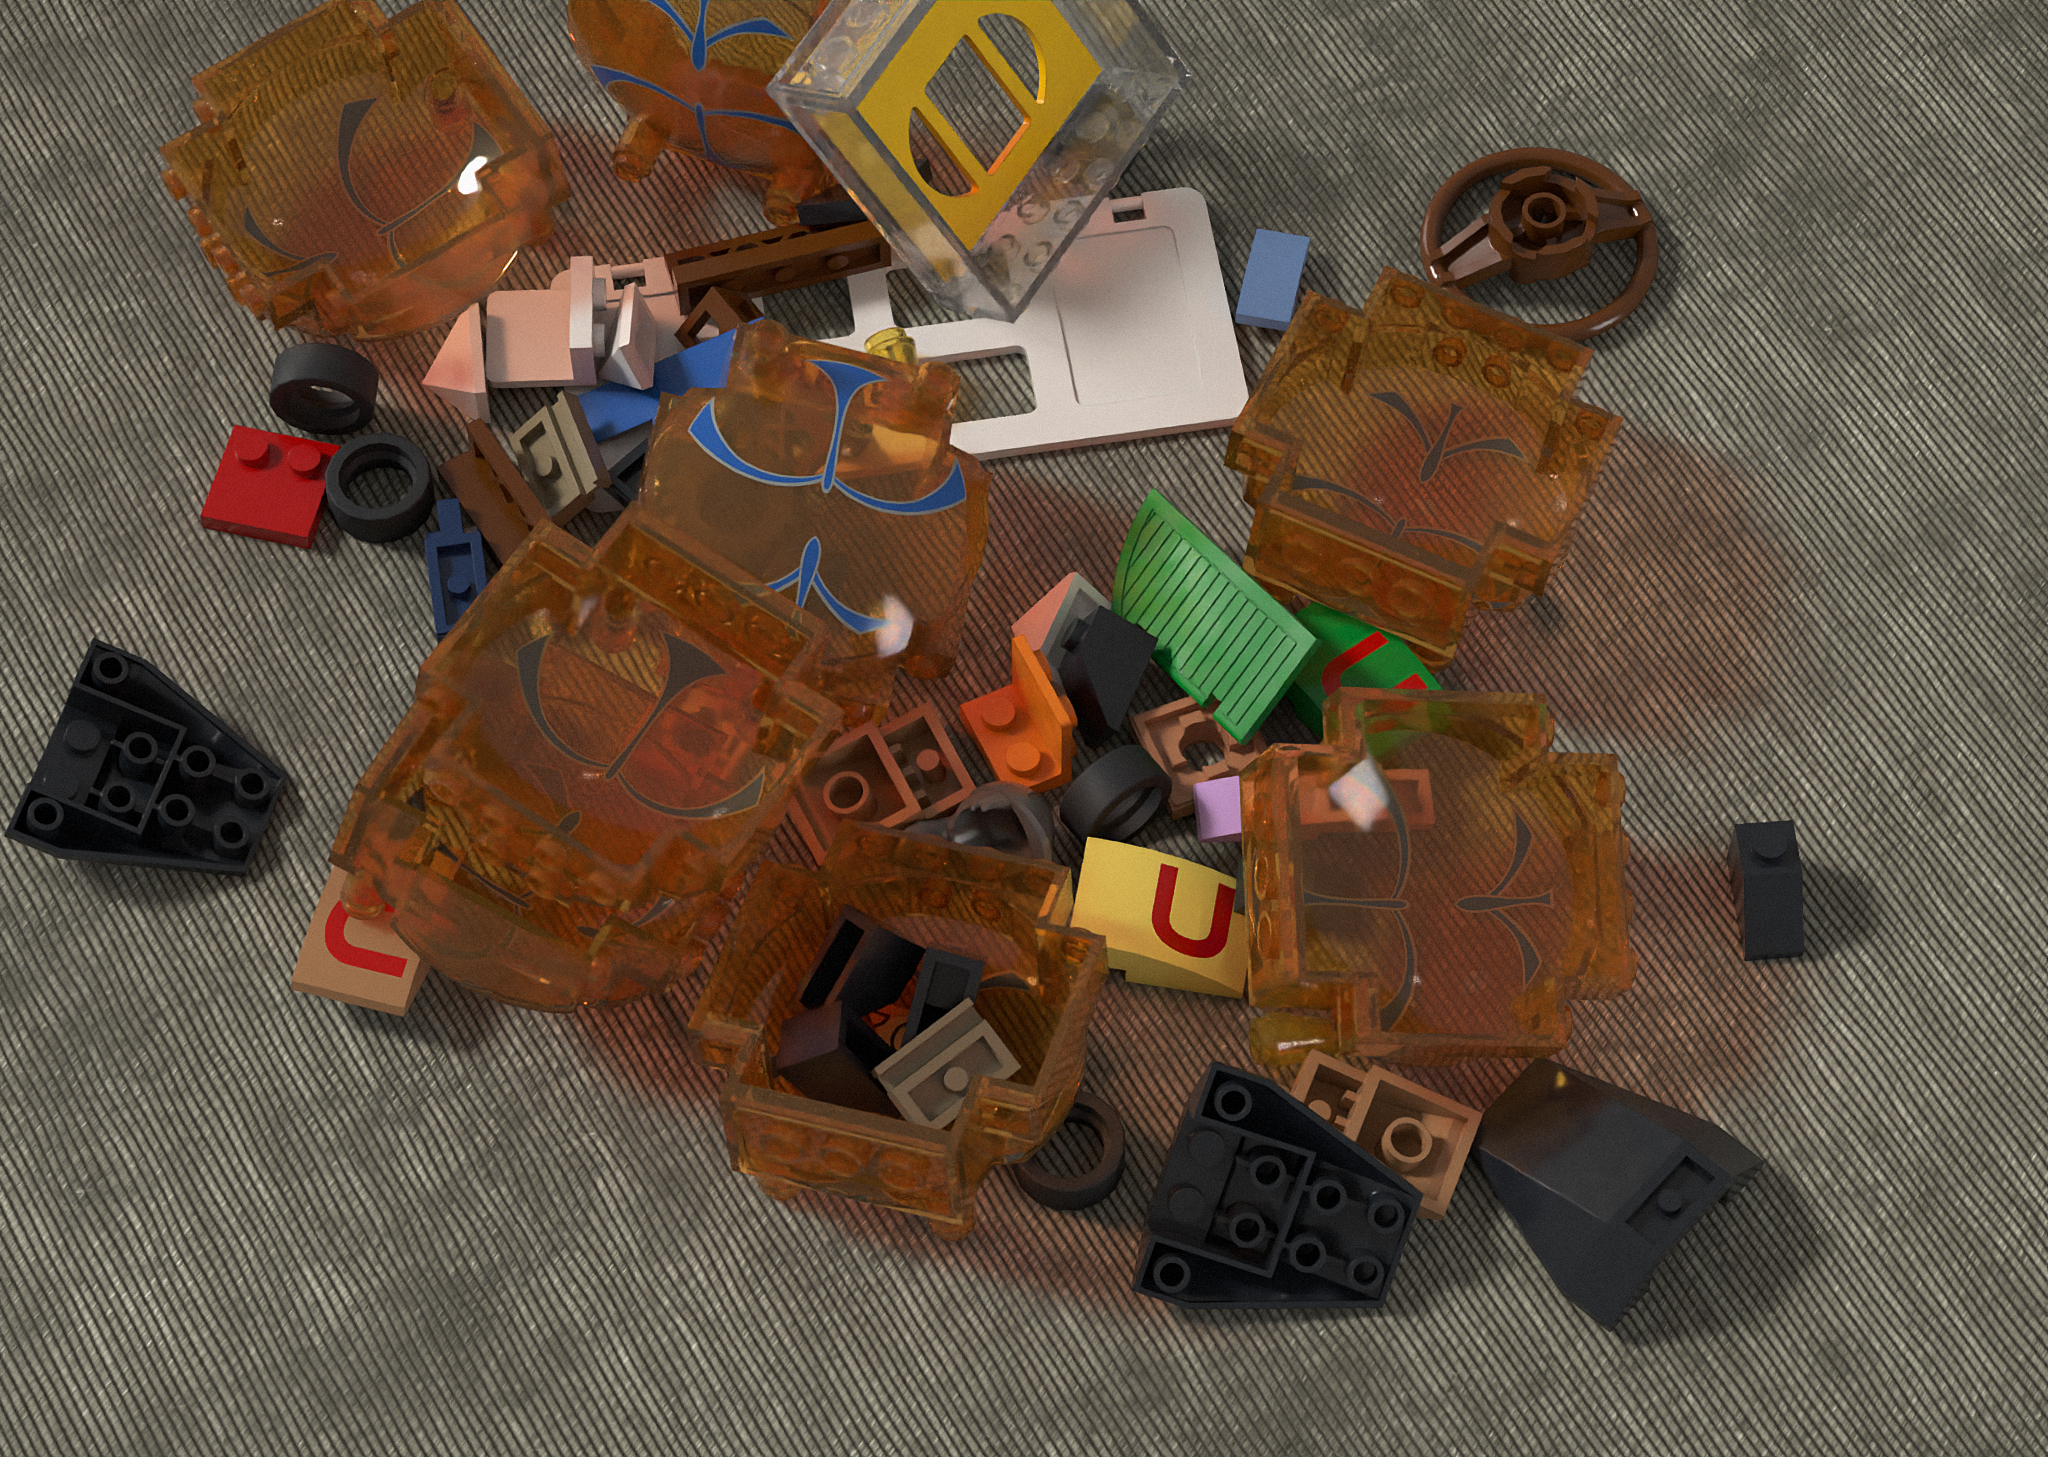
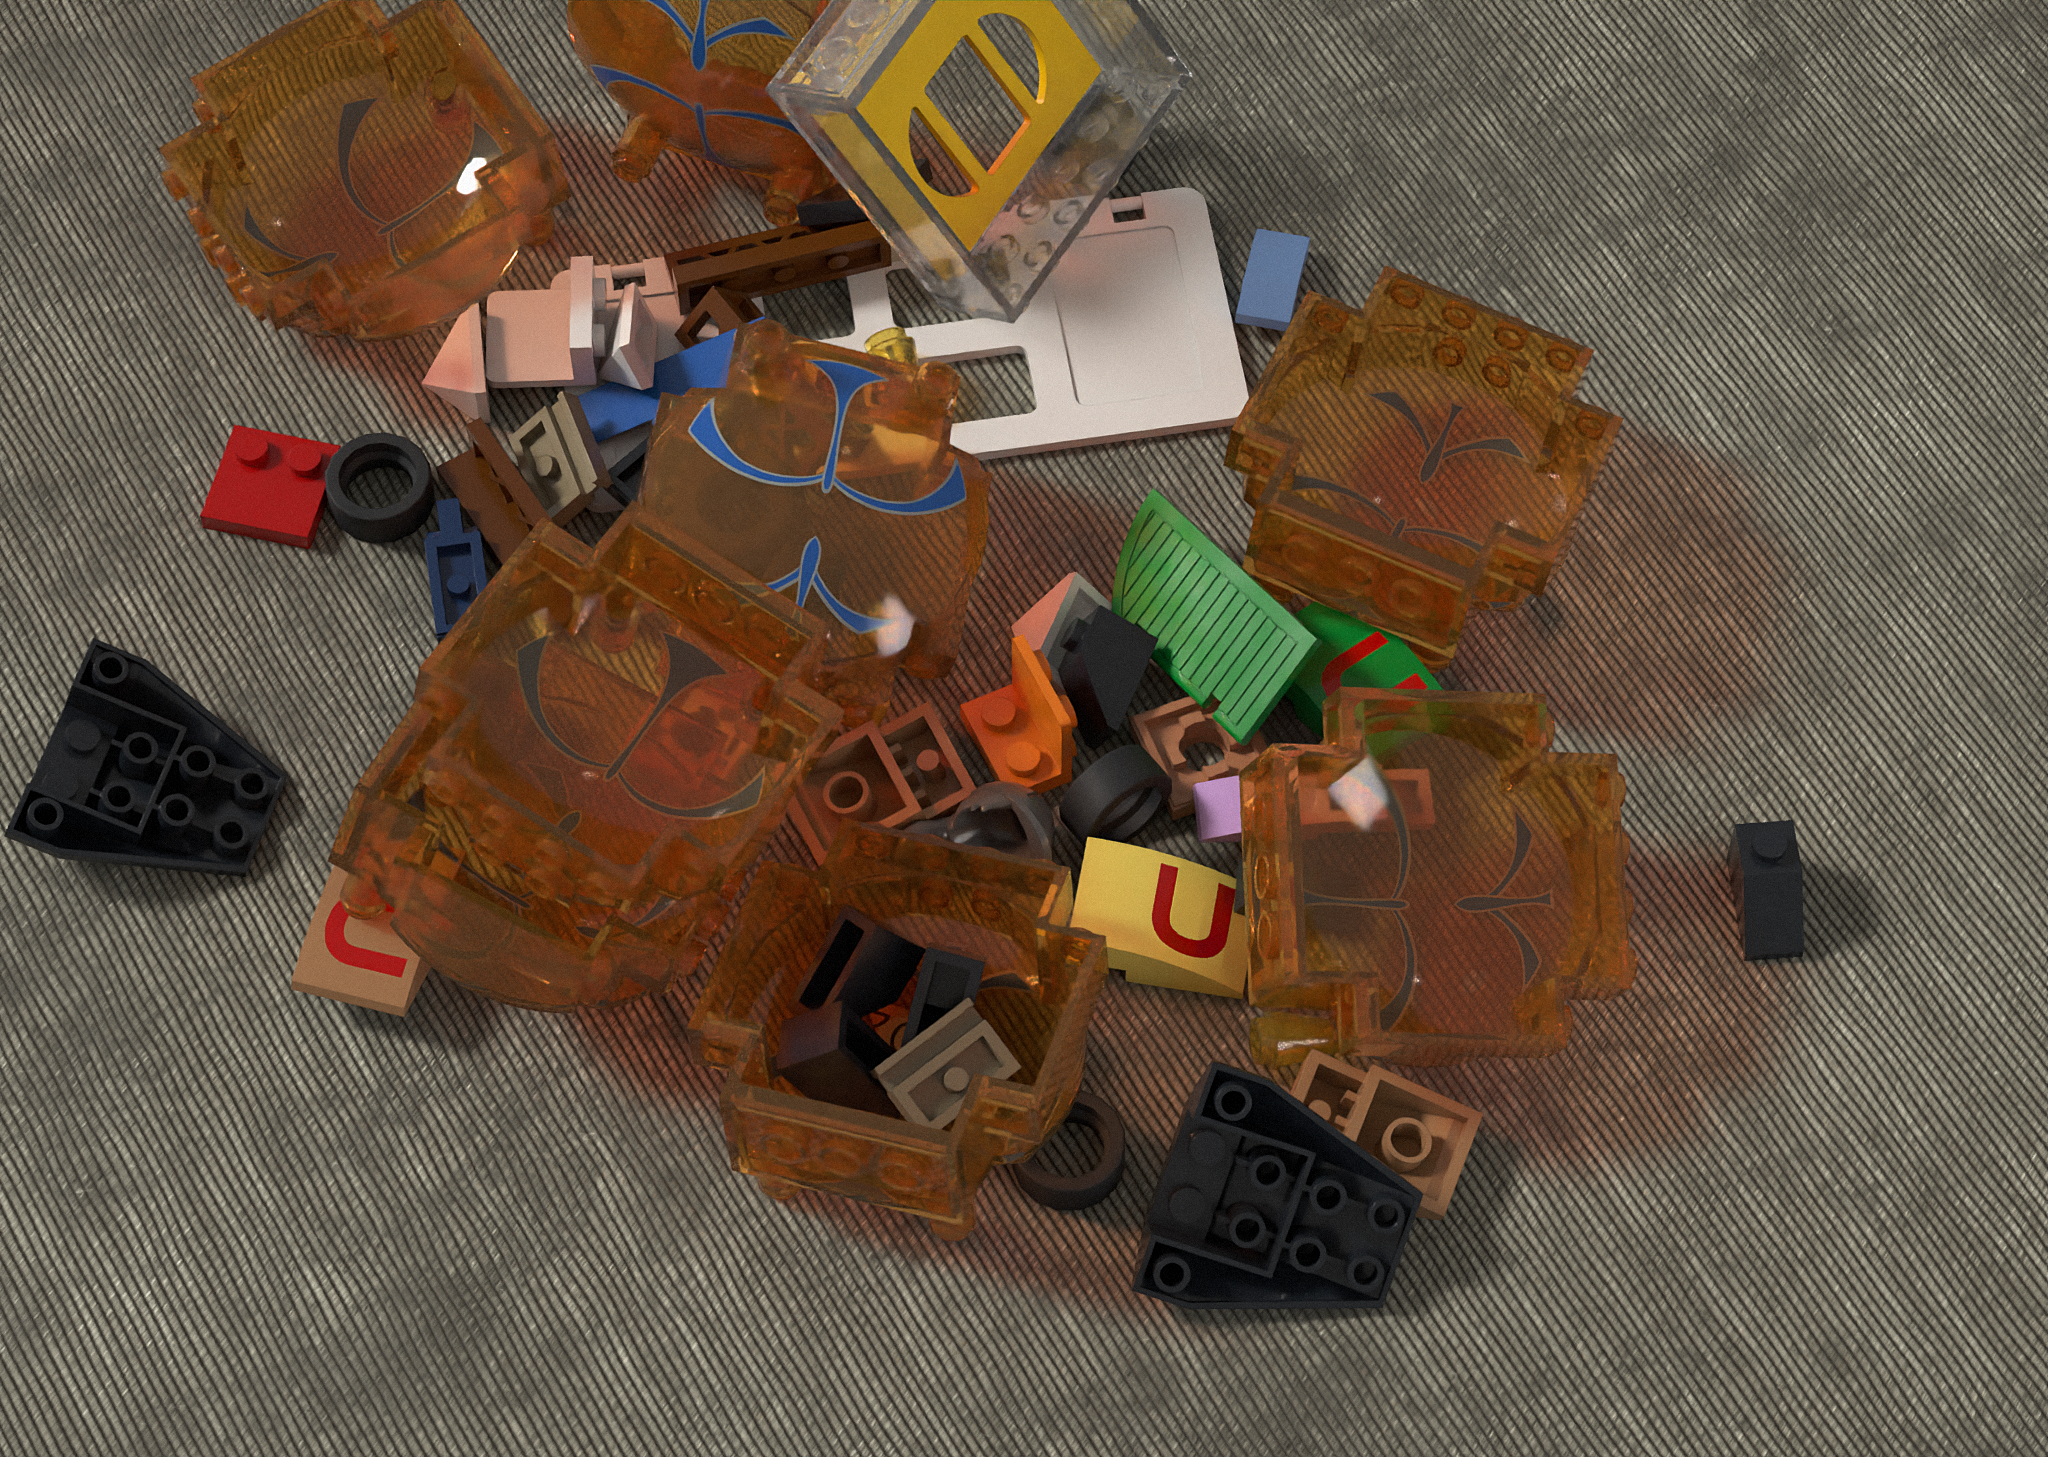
black tyre [269,342,379,435] -> none
reddish brown piece [1420,147,1659,346] -> none
black wedge [1469,1056,1764,1333] -> none

